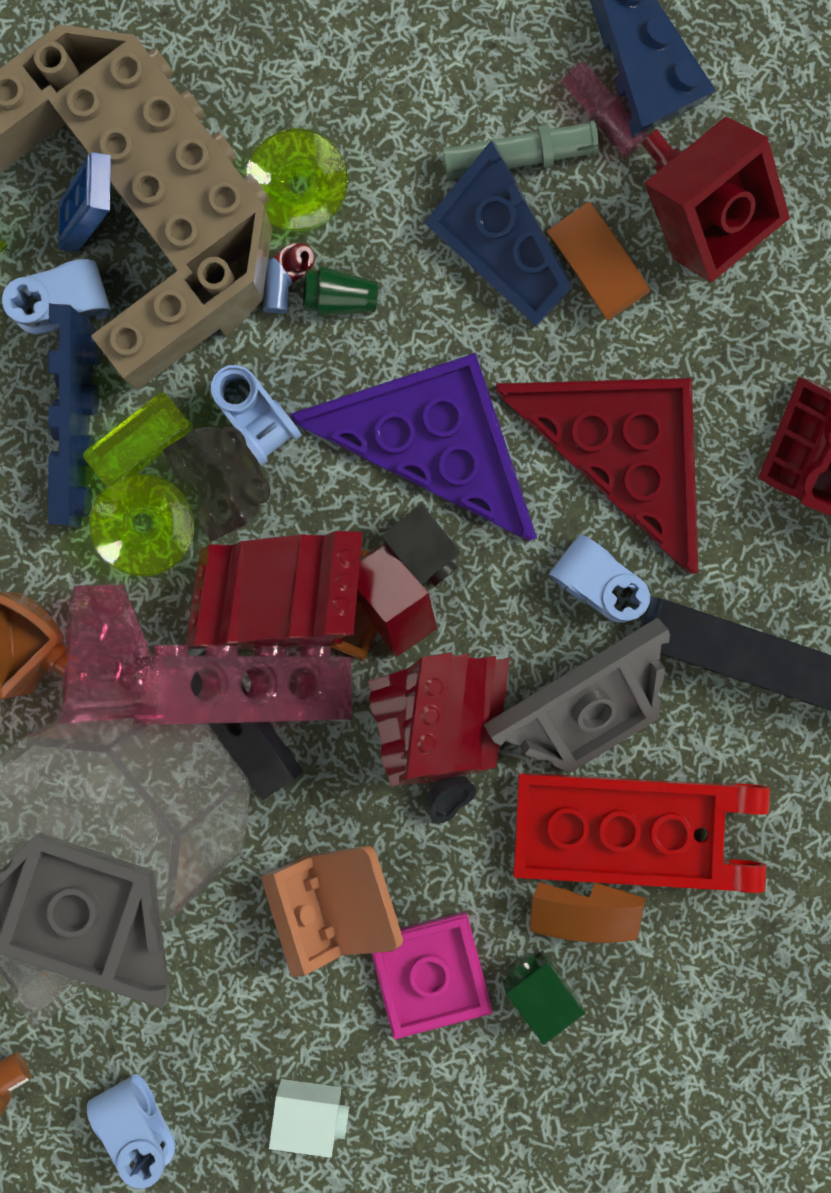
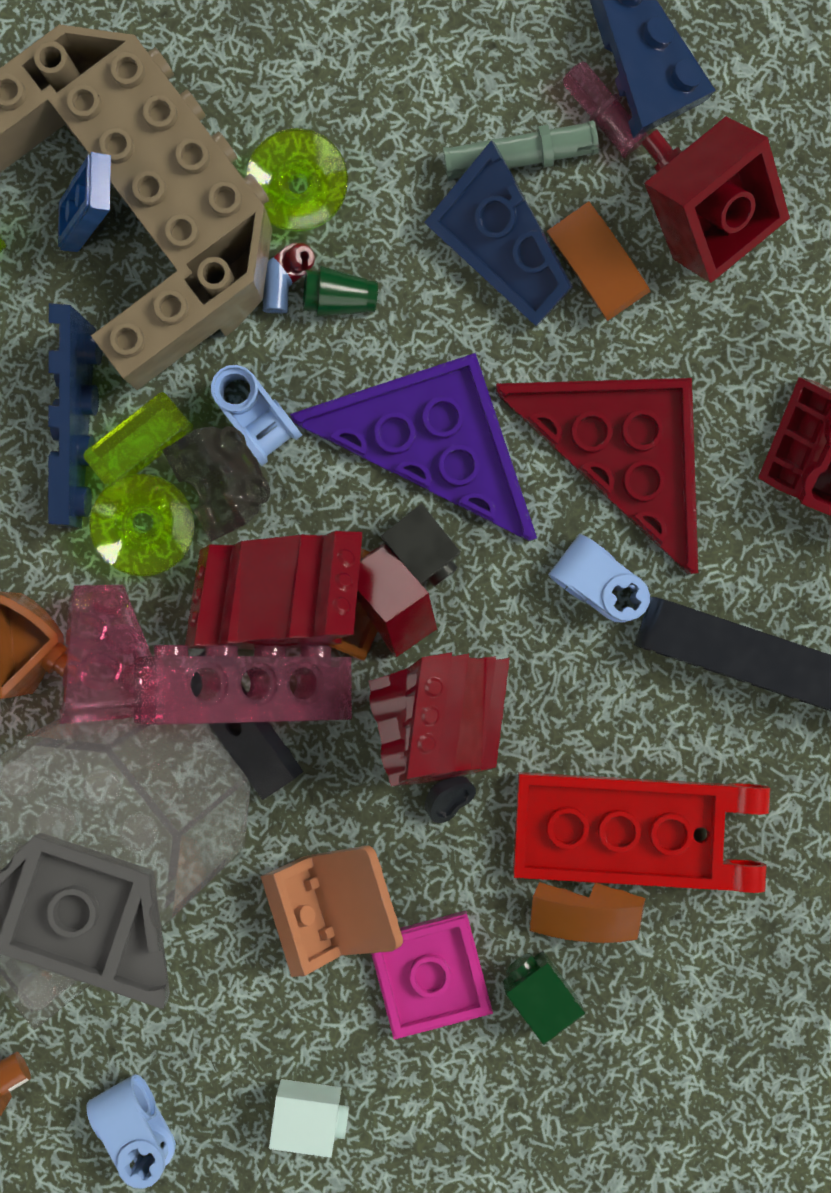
light blue piece [2,259,111,335] -> none
dark grey wing [484,618,670,773] -> none

